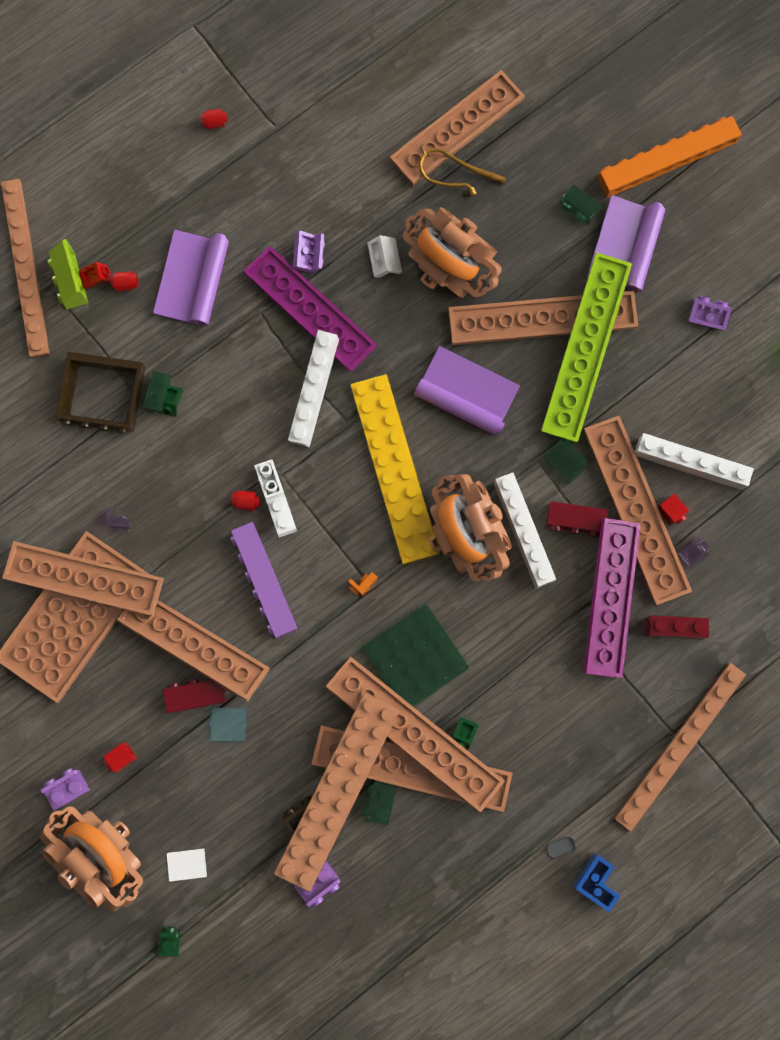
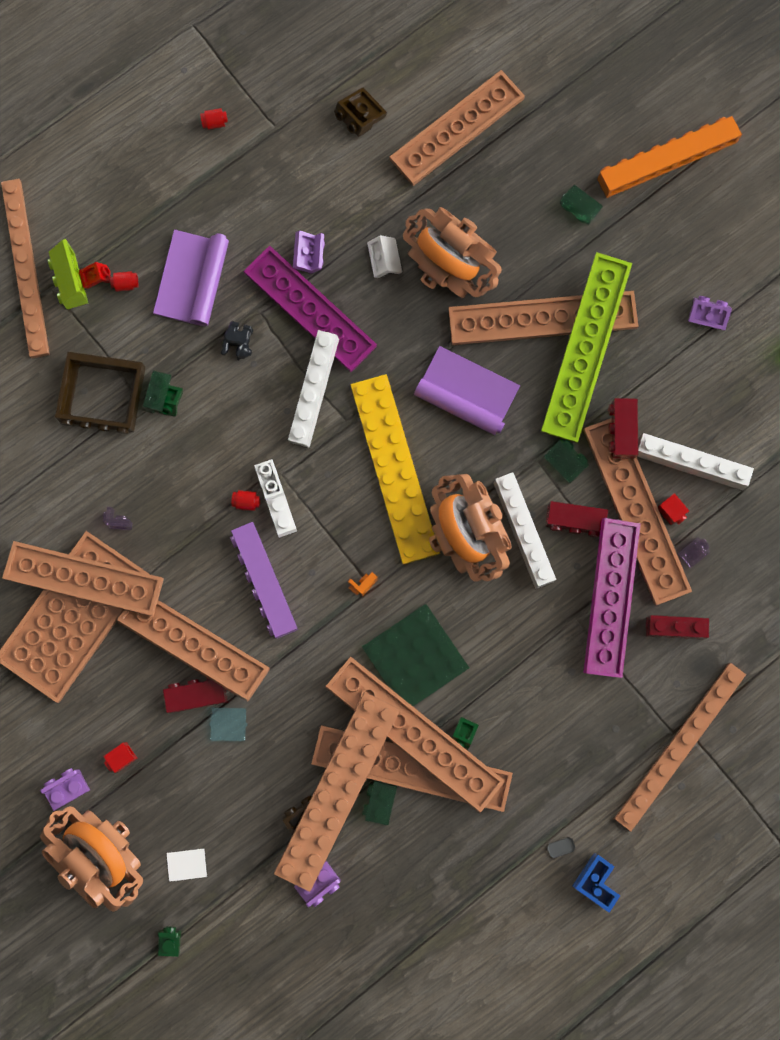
pearl gold piece [418,148,506,197] -> none
medium lavender door [587,195,665,293] -> none
none -> black animal [221,321,253,361]
none -> dark brown plate [334,88,387,137]
none -> dark red brick [608,398,638,459]

